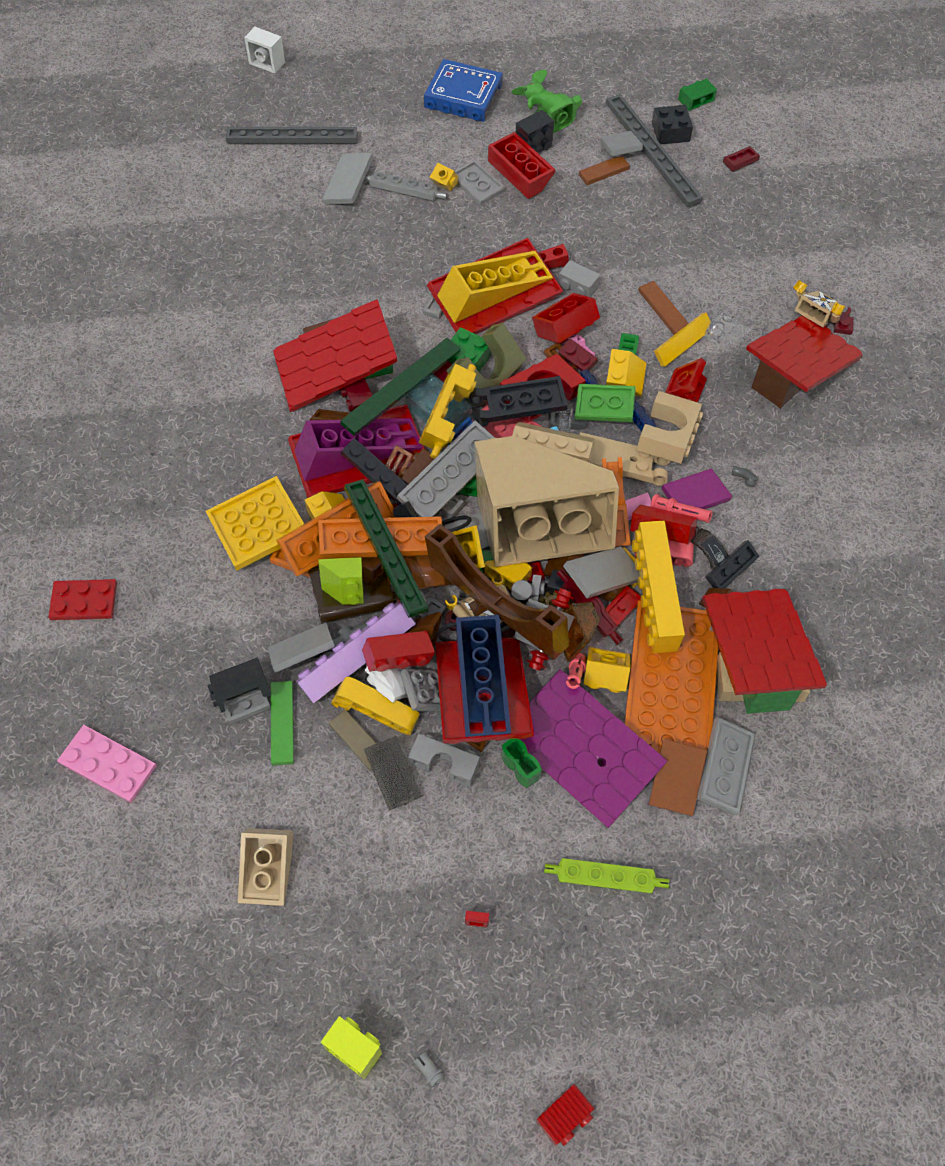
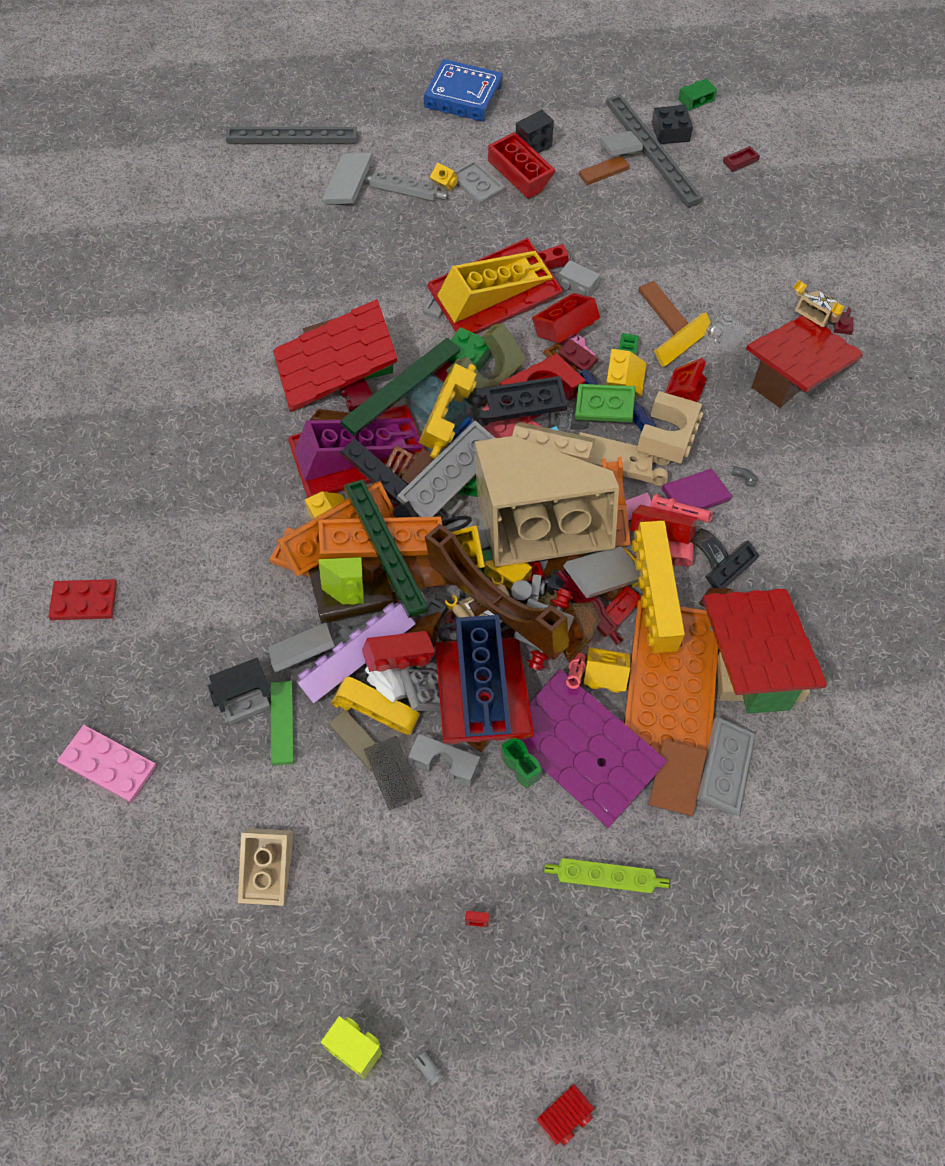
yellow plate [206,476,304,571] -> none
white brick [244,27,285,73] -> none
bright green animal [512,69,582,133] -> none

